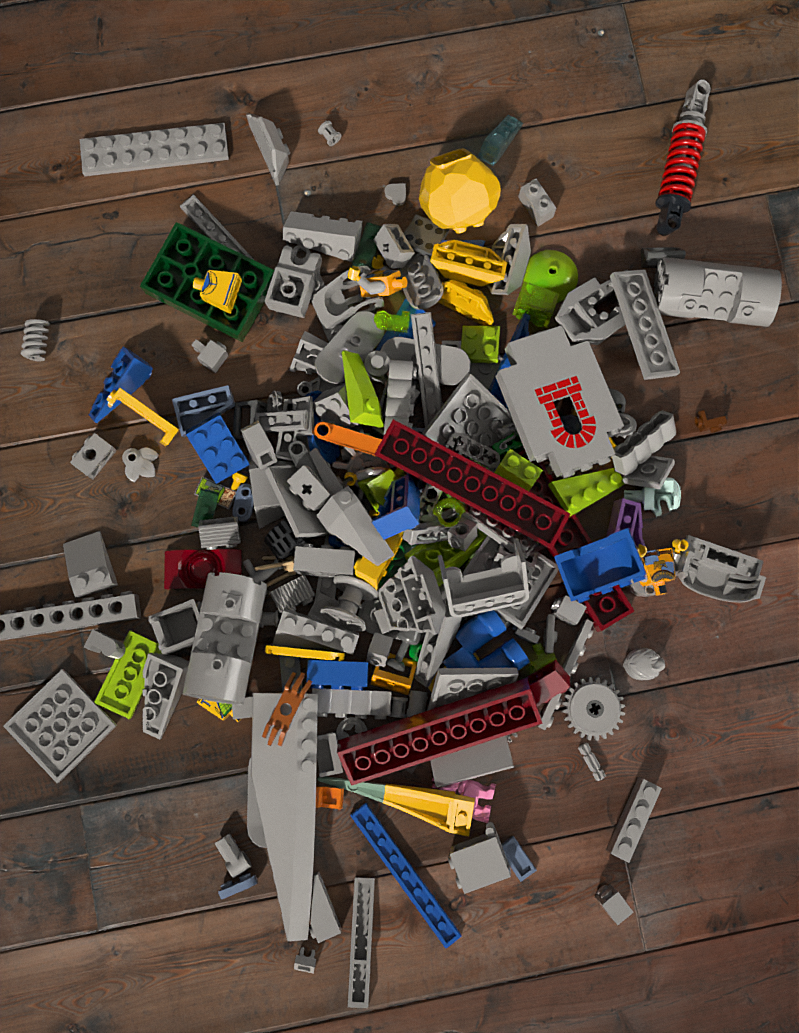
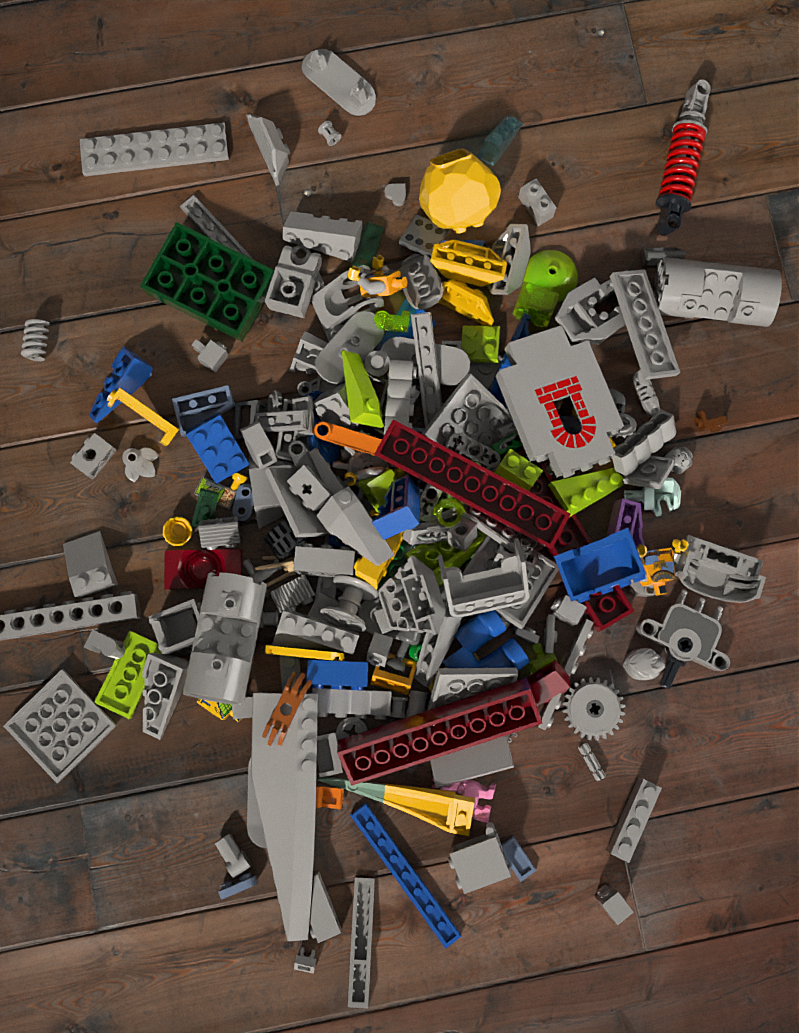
yellow torso [193,270,242,314] -> none
light grey brick [373,224,415,268] -> none
none -> yellow hair [163,516,193,546]
none -> light grey piece [301,49,376,116]
none -> light grey hinge [632,369,661,418]
none -> piece [636,589,730,689]
none -> light grey head [664,446,693,474]

